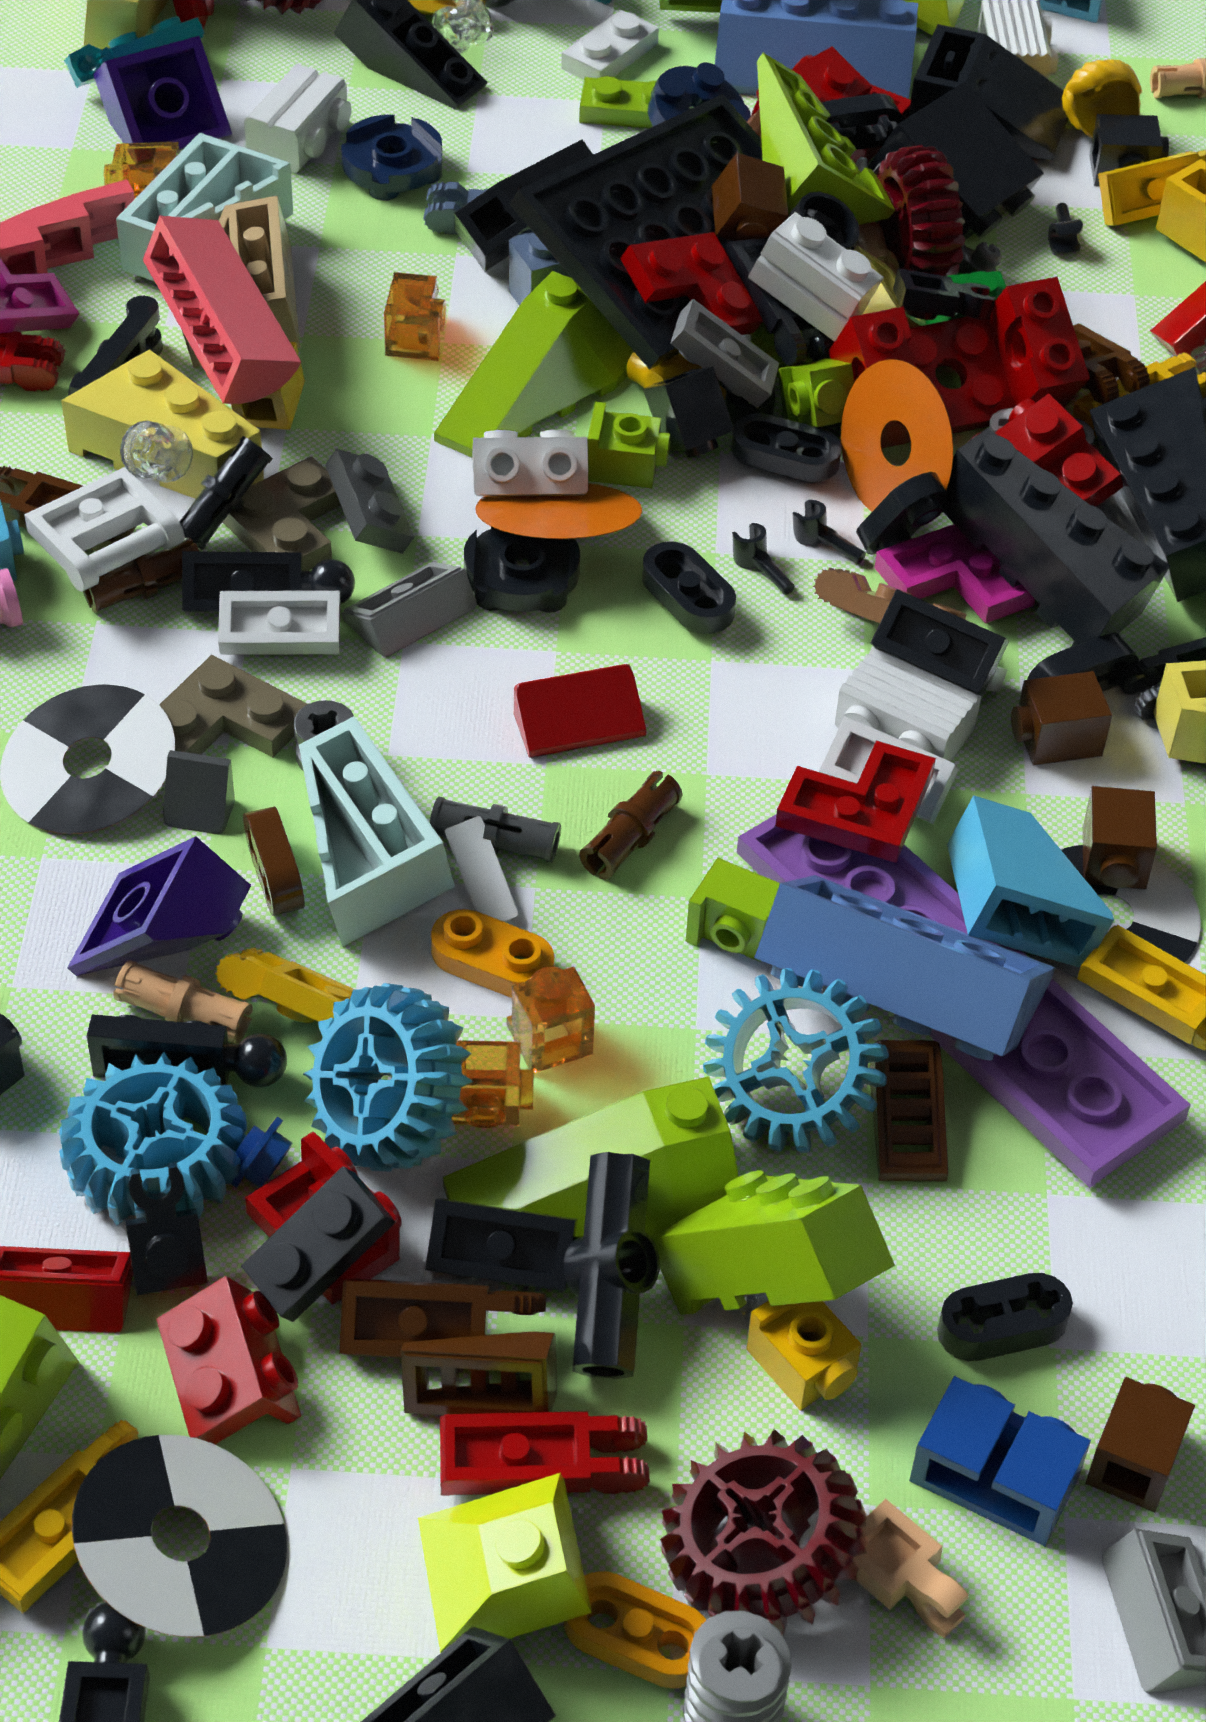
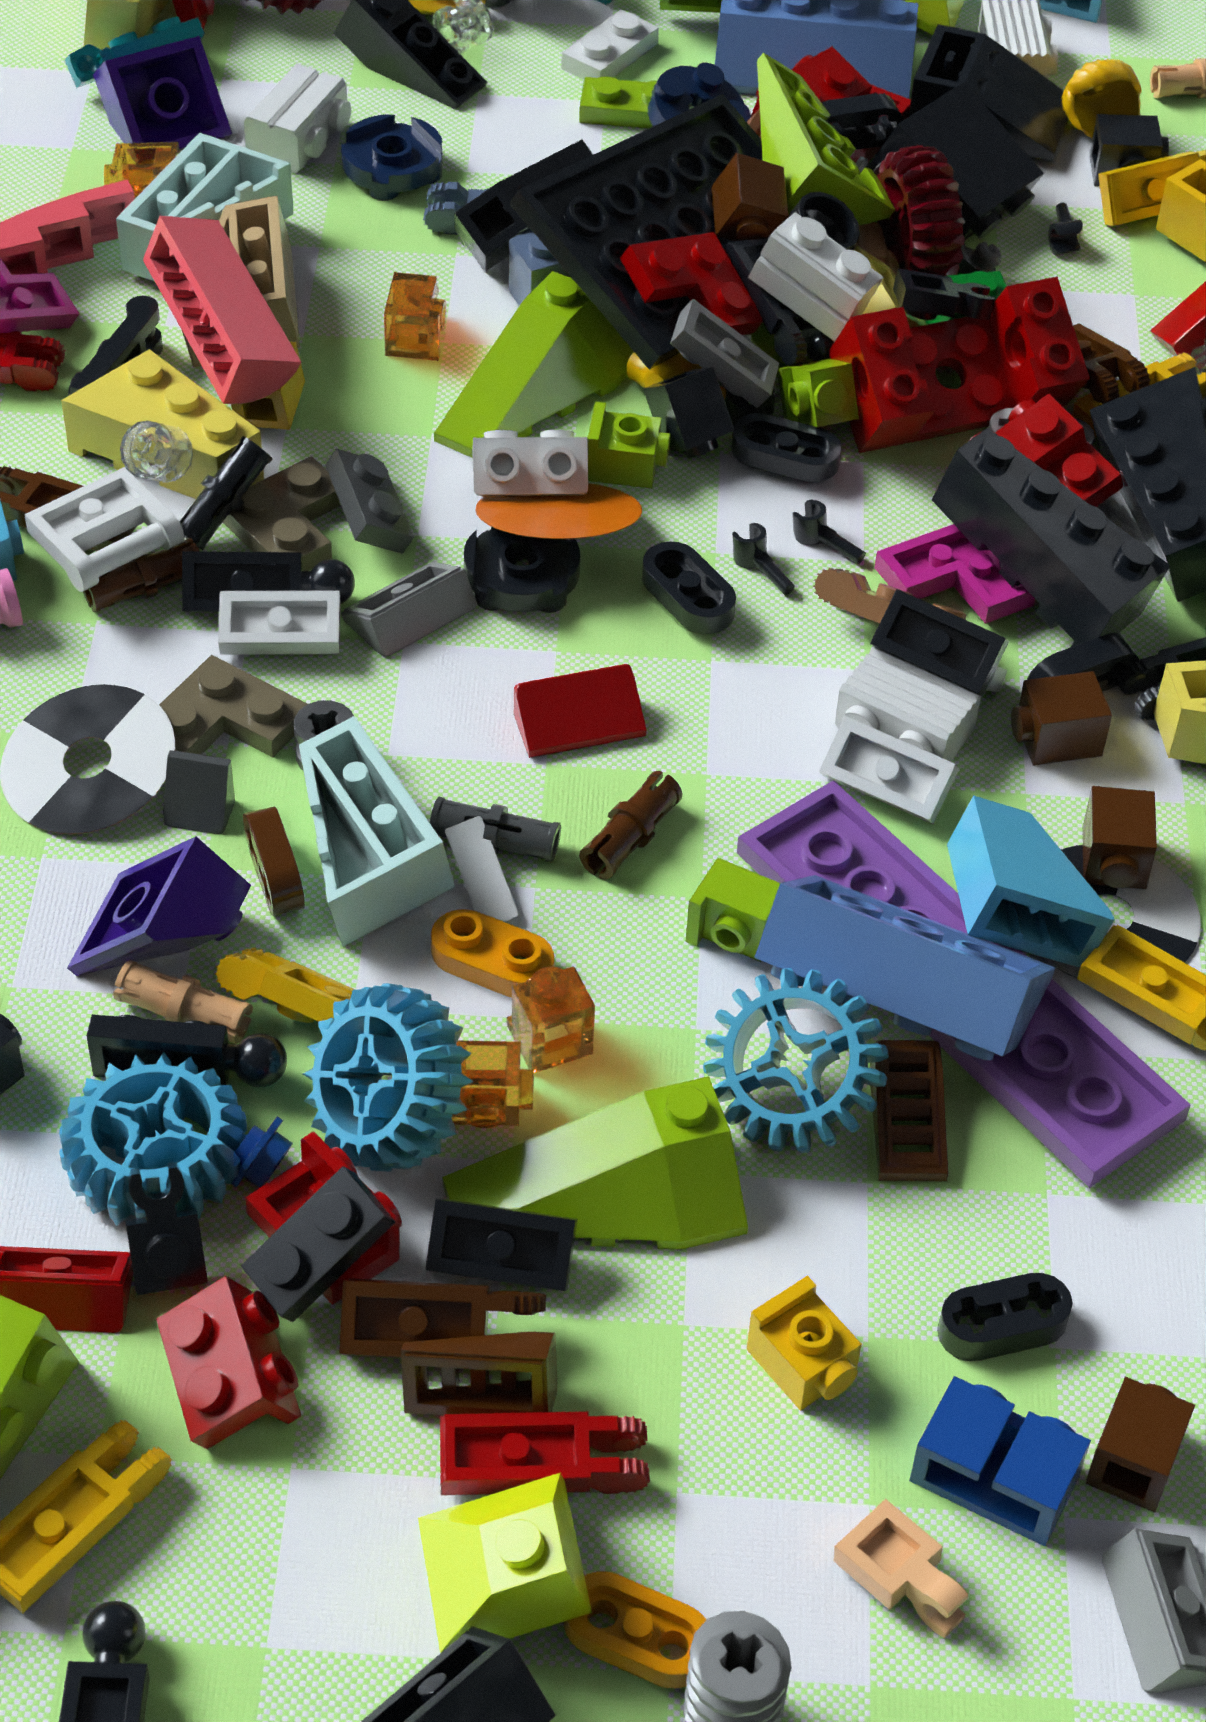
sticker [72,1435,287,1637] -> none
black piece [564,1152,660,1379] -> none
lime wedge [650,1170,895,1315] -> none
dark red gear [660,1429,867,1636] -> none
red plate [775,740,936,863] -> none
orange sticker [841,359,953,512] -> none
black plate [856,472,948,555] -> none

